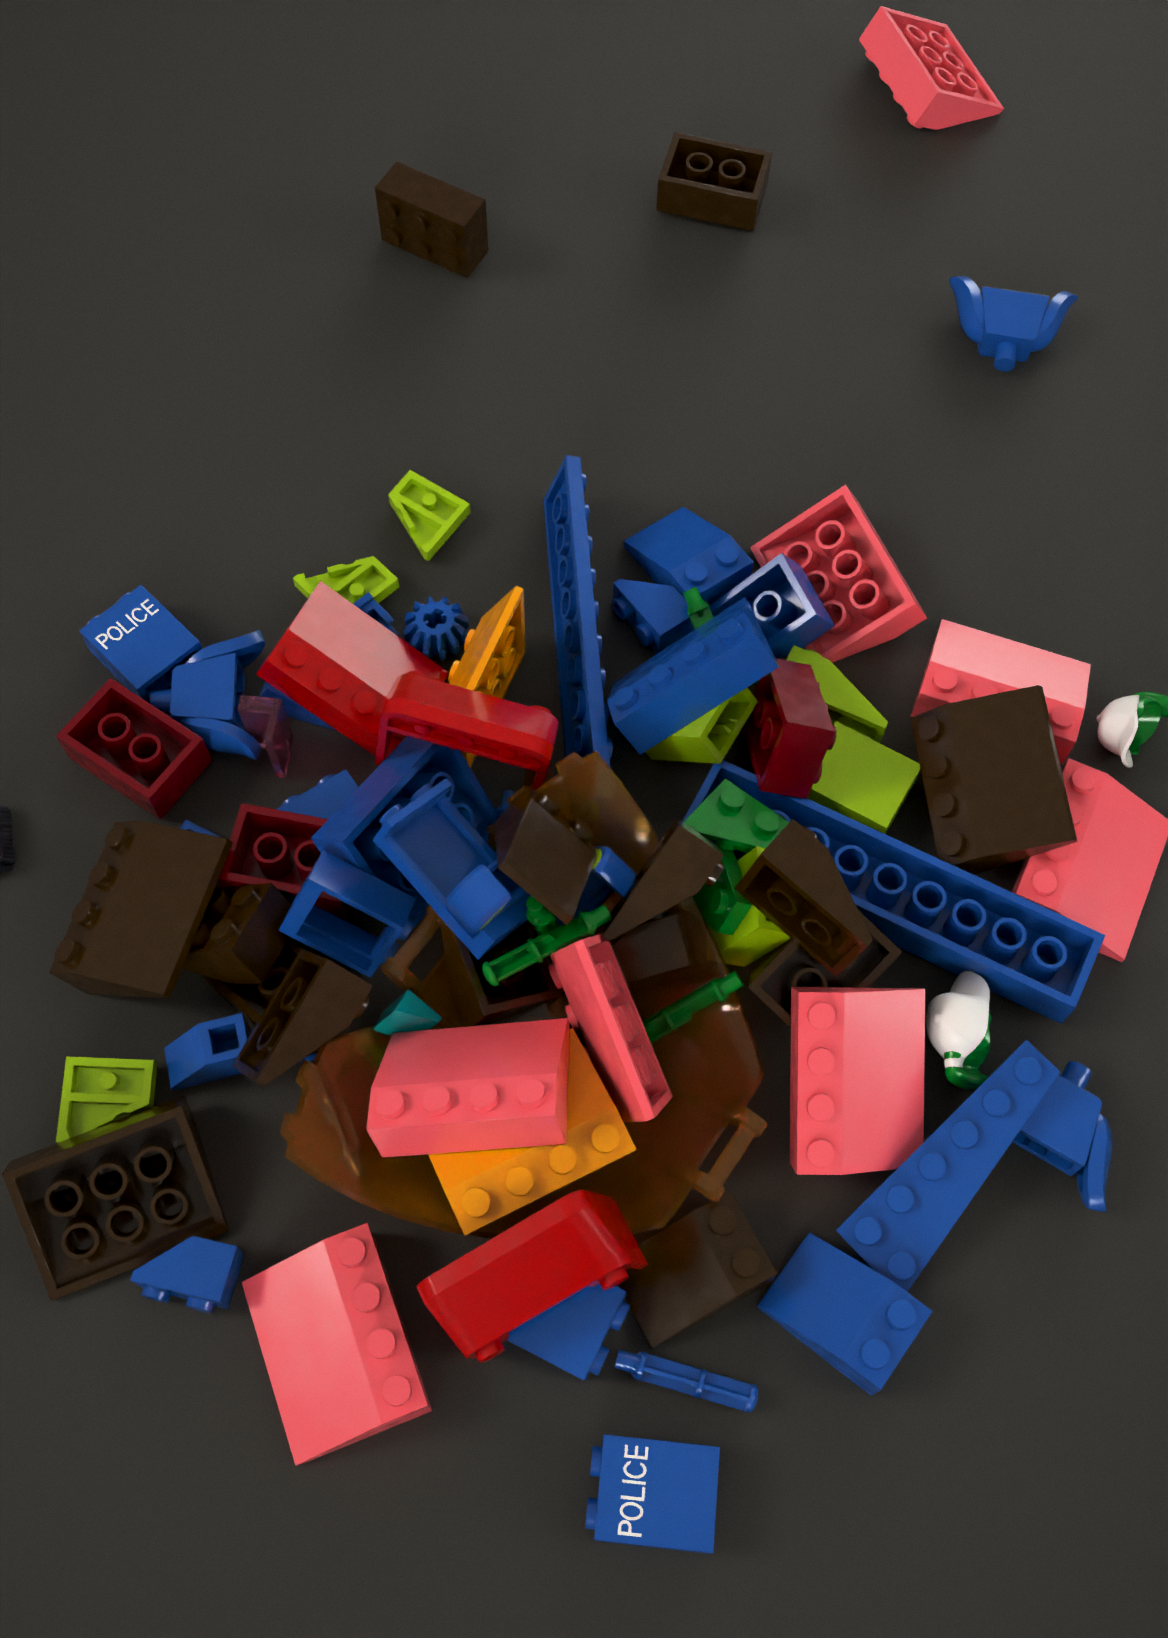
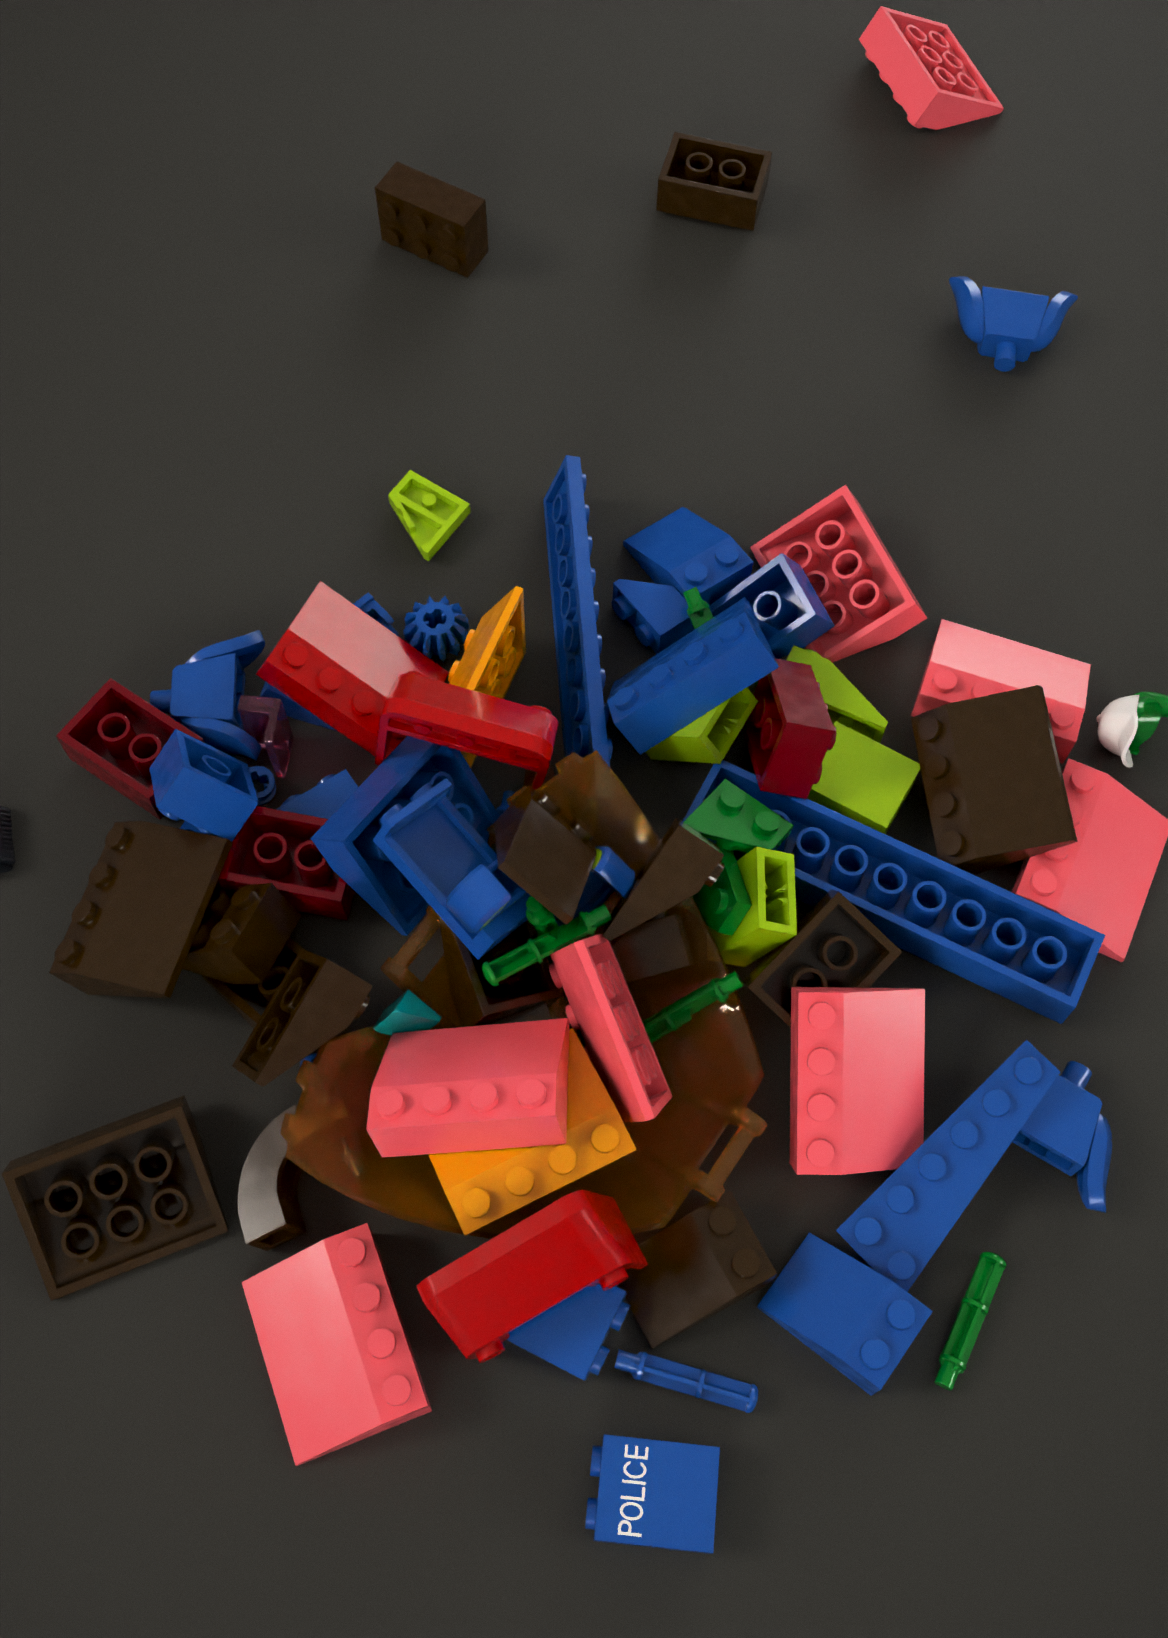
lime wing [56,1056,158,1143] -> none
blue brick [79,585,202,703] -> none
blue slope [130,1236,245,1314] -> none
blue slope [164,1013,252,1091] -> none
blue window [278,850,416,978] -> none
lime wing [293,556,400,604] -> none
dark brown slope [734,819,873,977] -> none
white hair [926,971,992,1090] -> none
none -> blue brick [149,729,259,842]
none -> dark brown arch [237,1101,364,1251]
none -> blue bush [249,766,276,806]
none -> green piece [934,1251,1007,1391]

